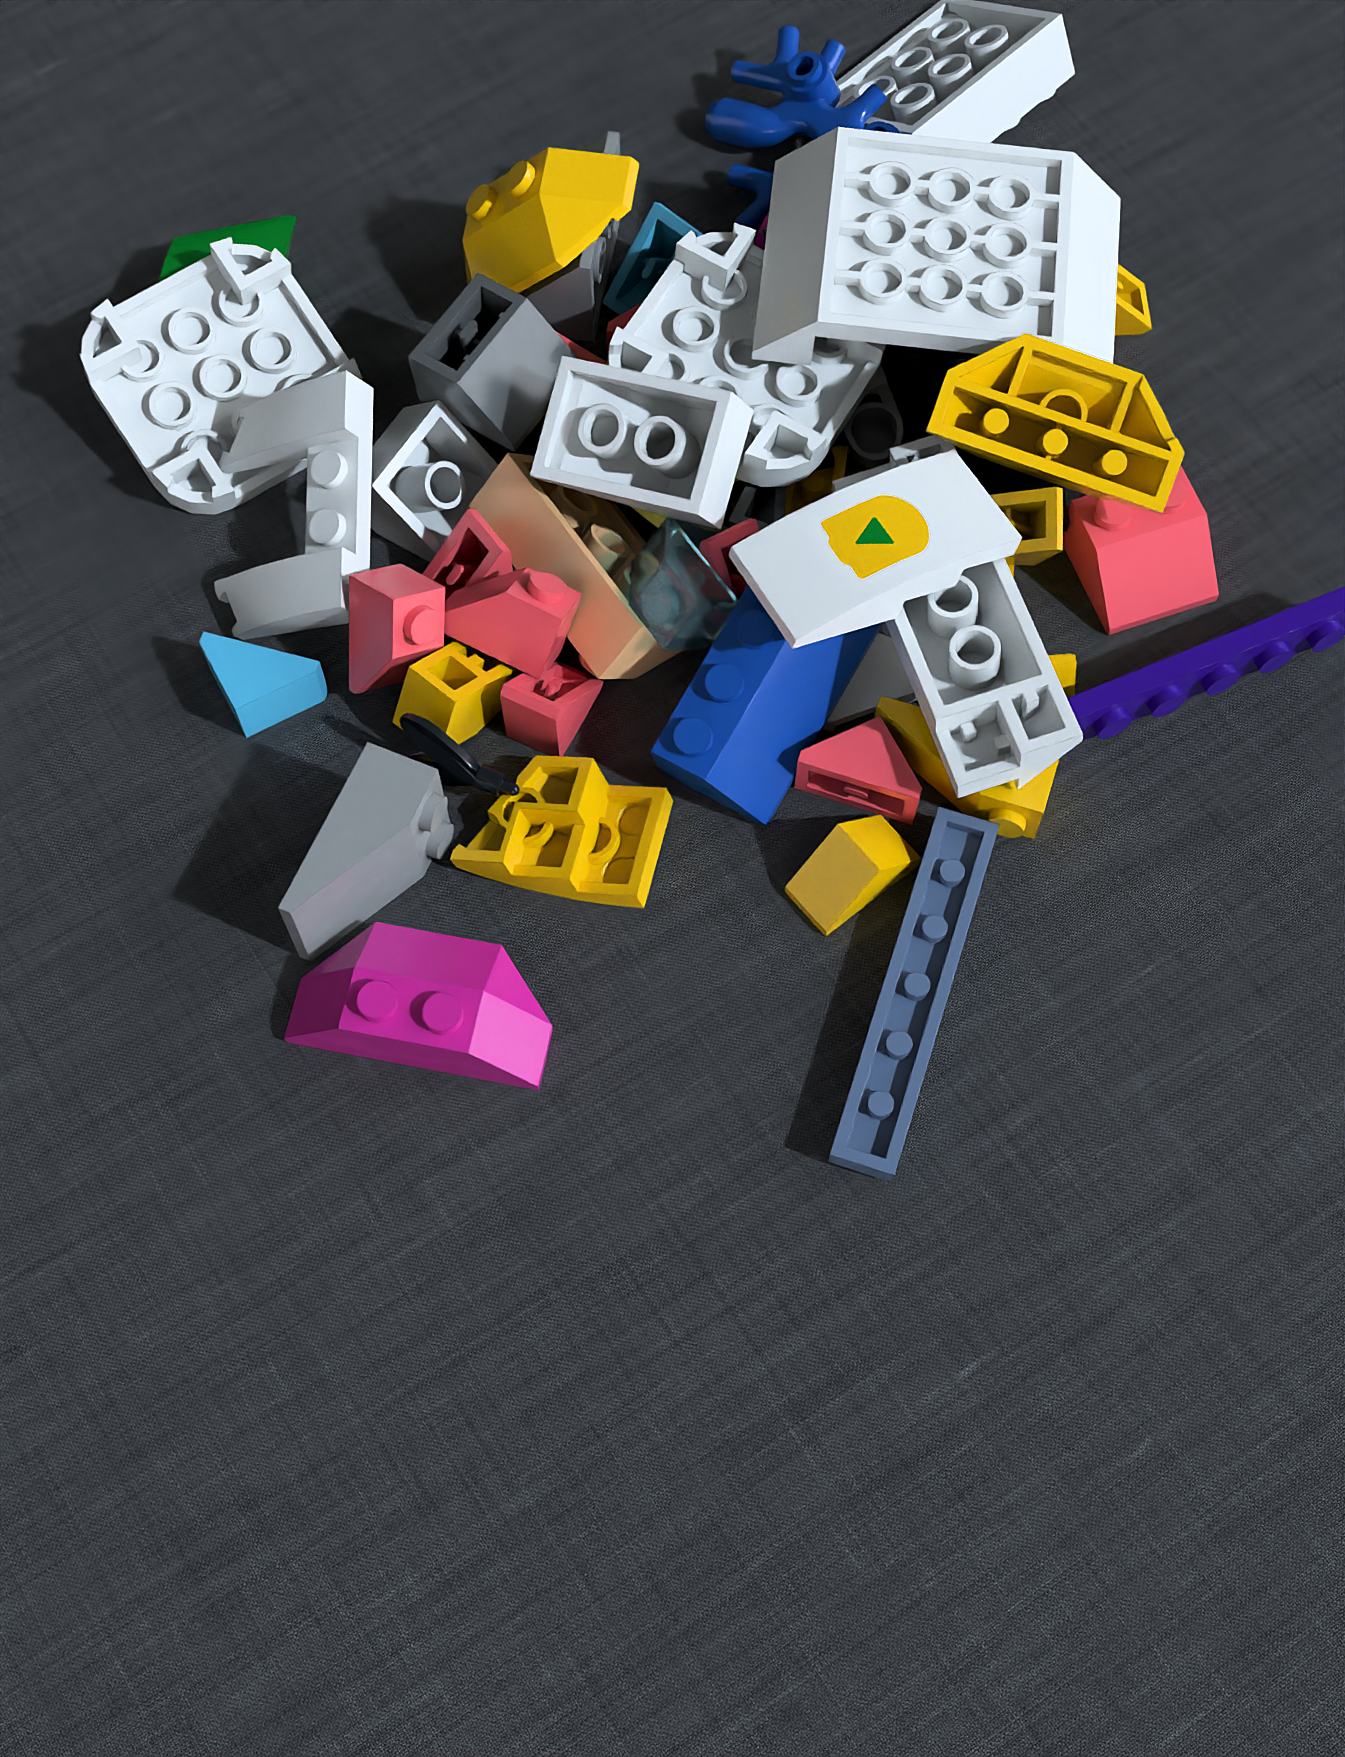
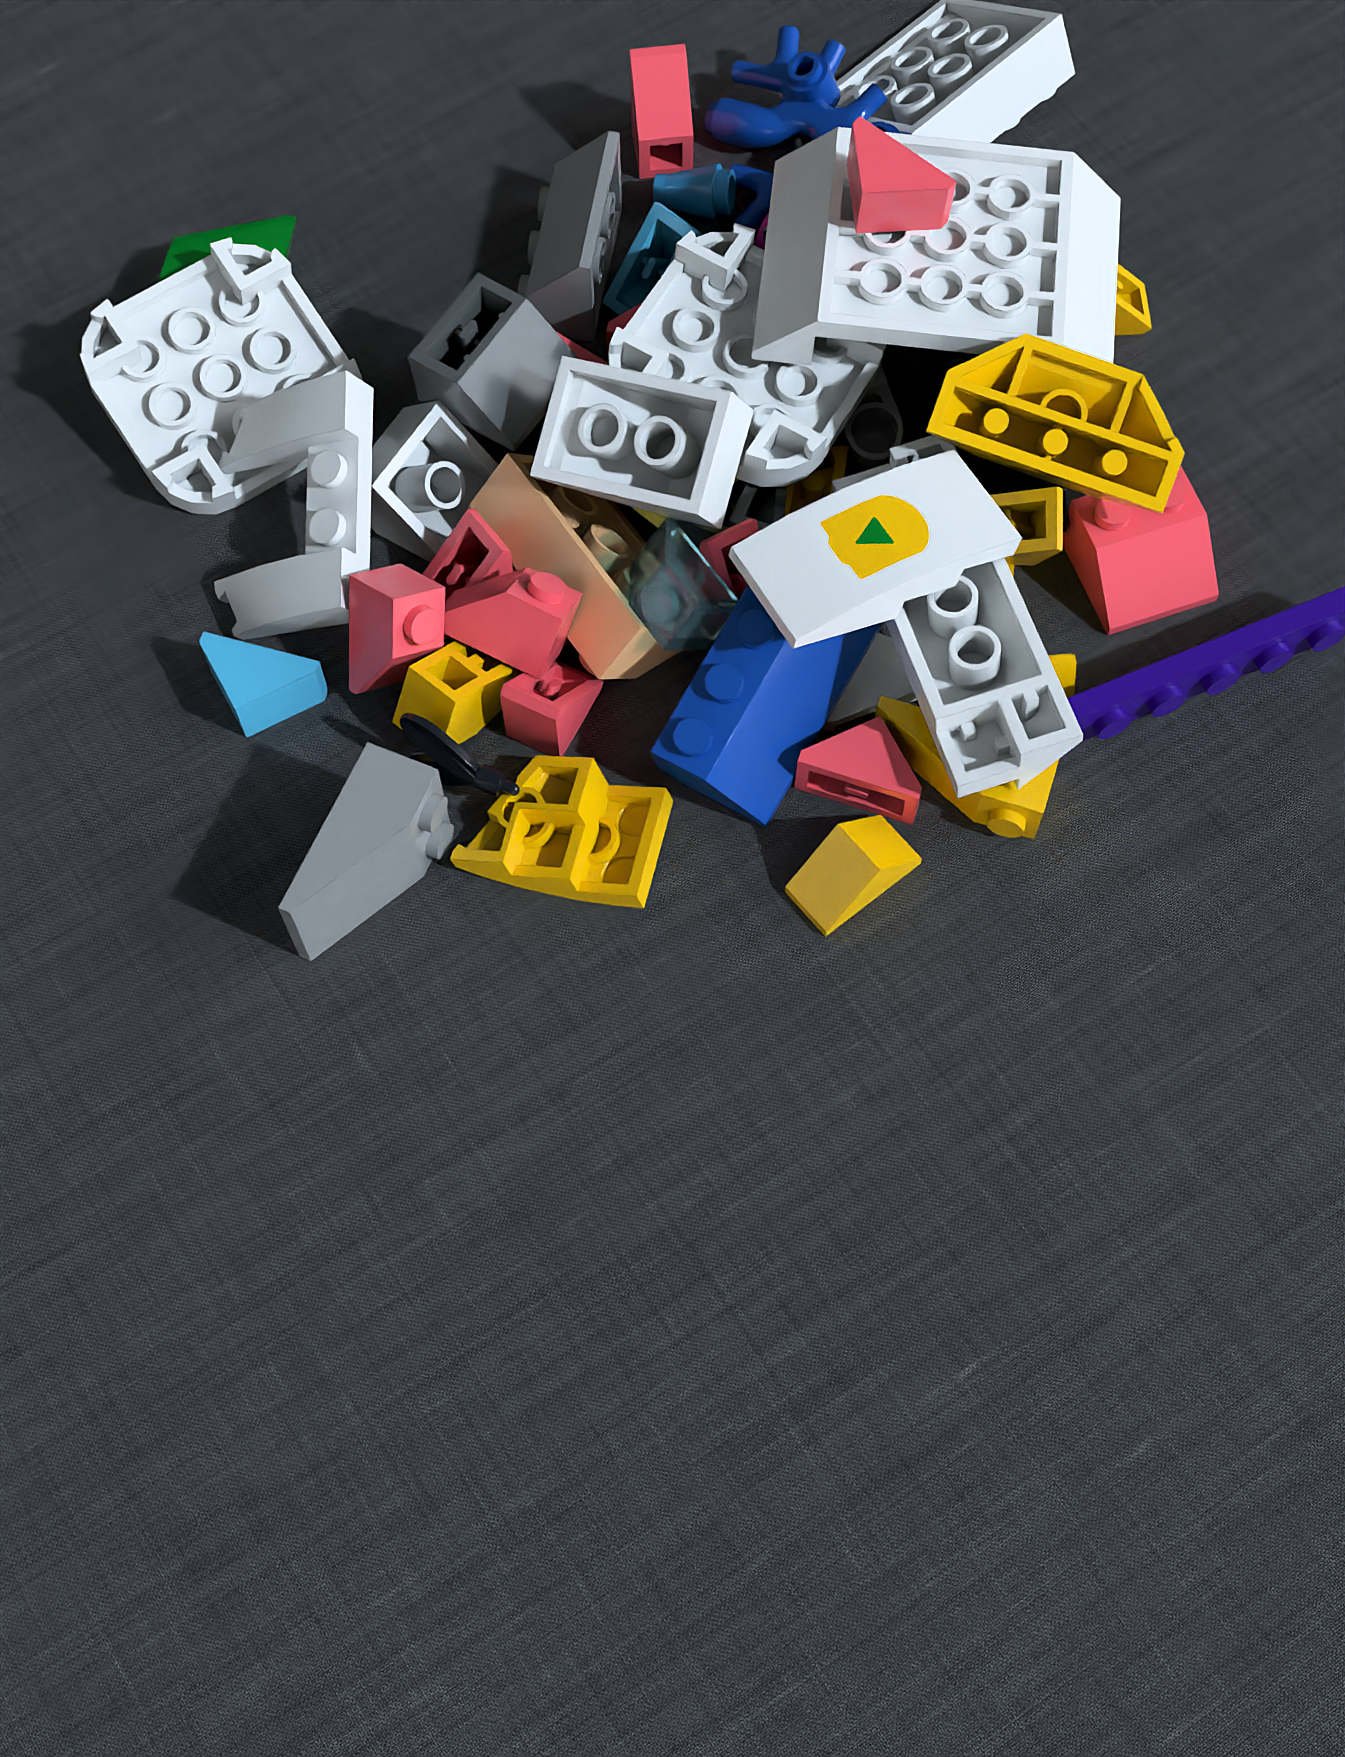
dark pink wedge [284,922,553,1091] -> none
yellow wedge [462,147,639,293] -> none
sand blue plate [828,807,1000,1182] -> none
none -> coral slope [629,44,693,179]
none -> dark azure cone [653,164,737,221]
none -> coral slope [846,116,957,233]

